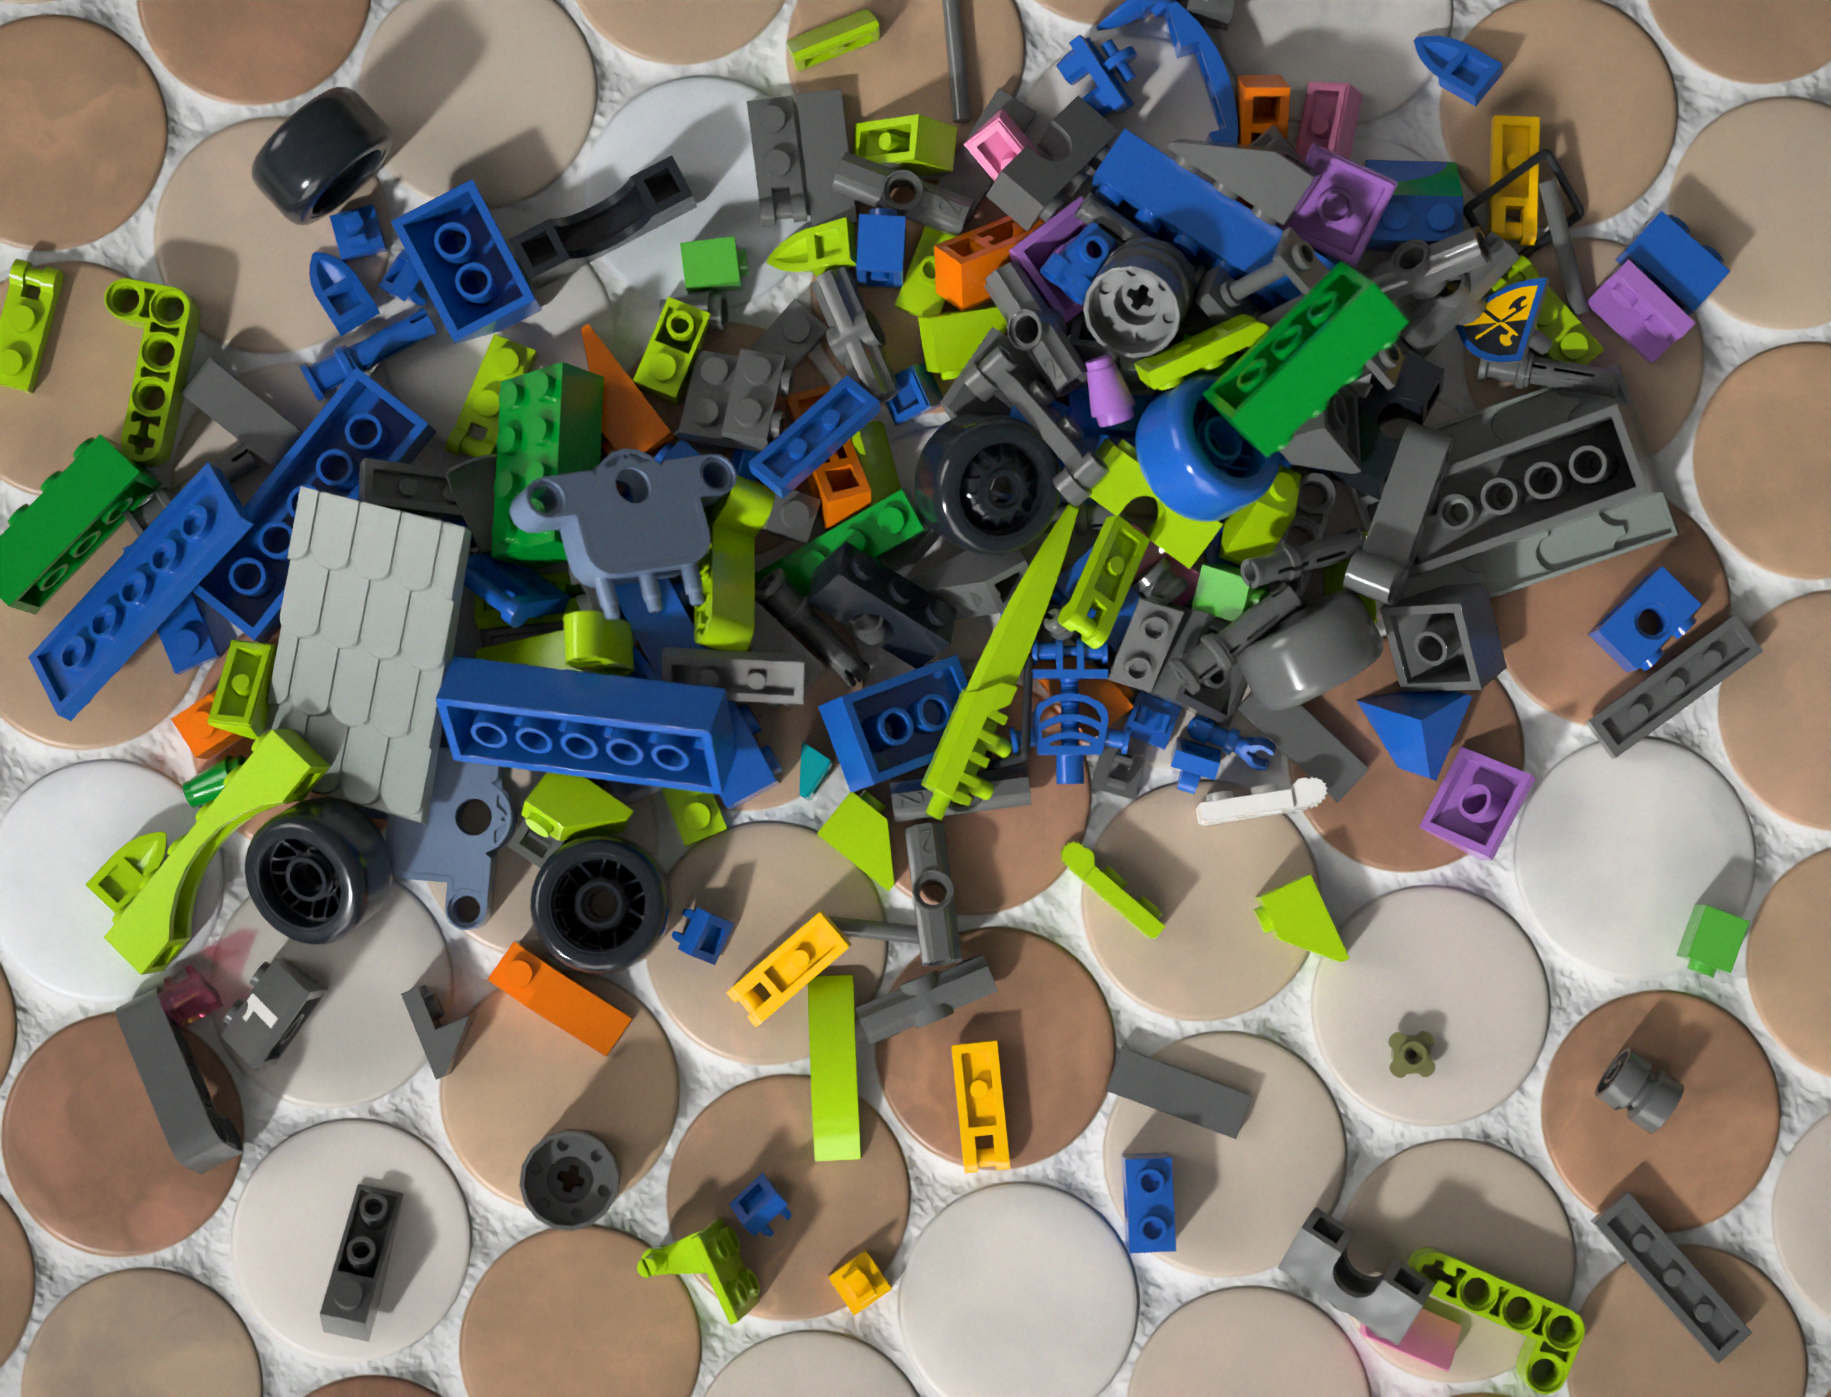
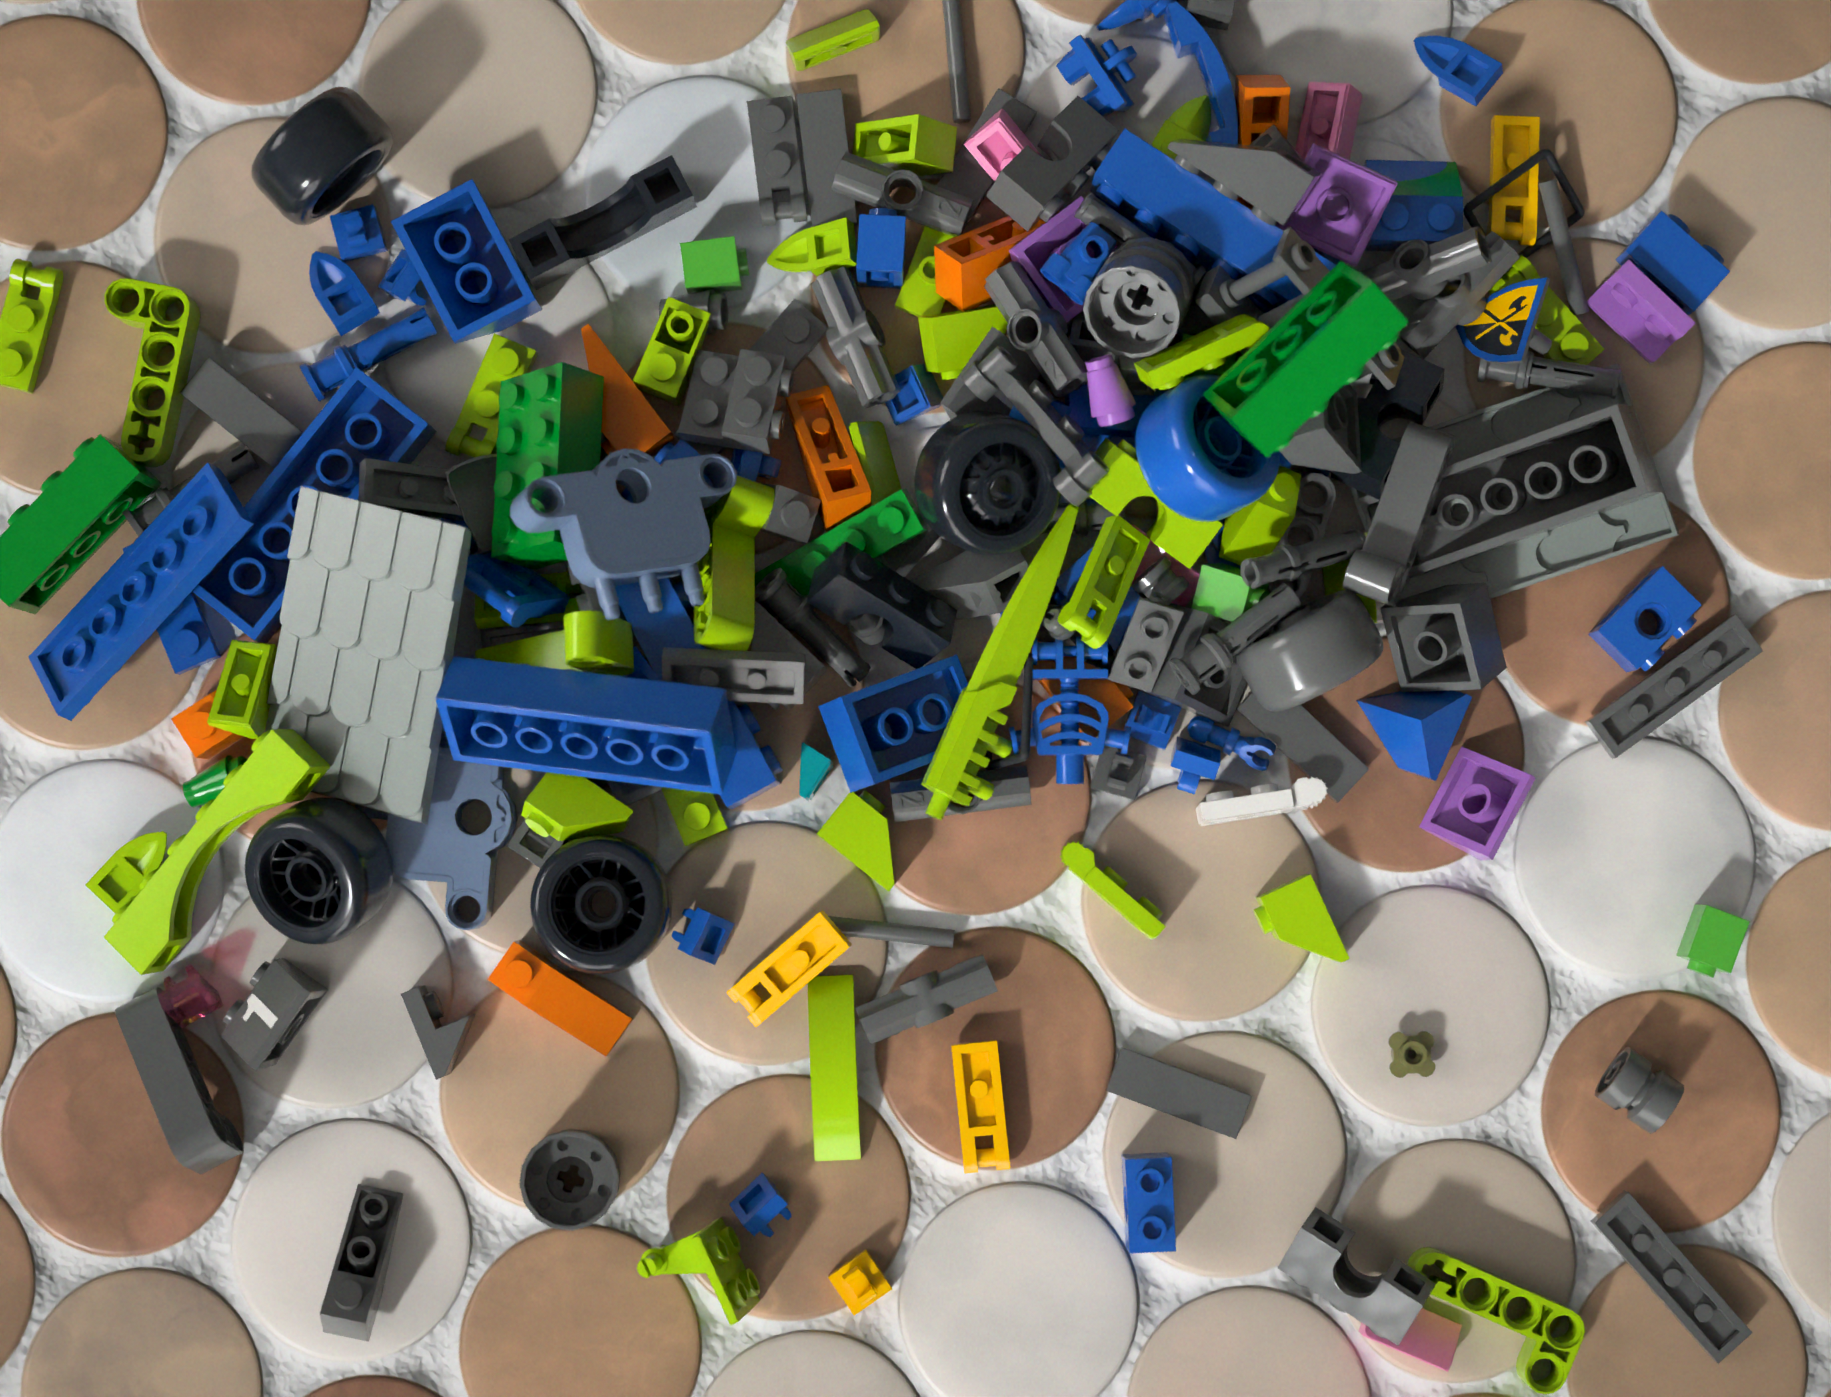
blue plate [749,375,881,499] -> none
dark grey piece [904,822,962,967] -> none
none -> lime plate [1151,95,1211,160]

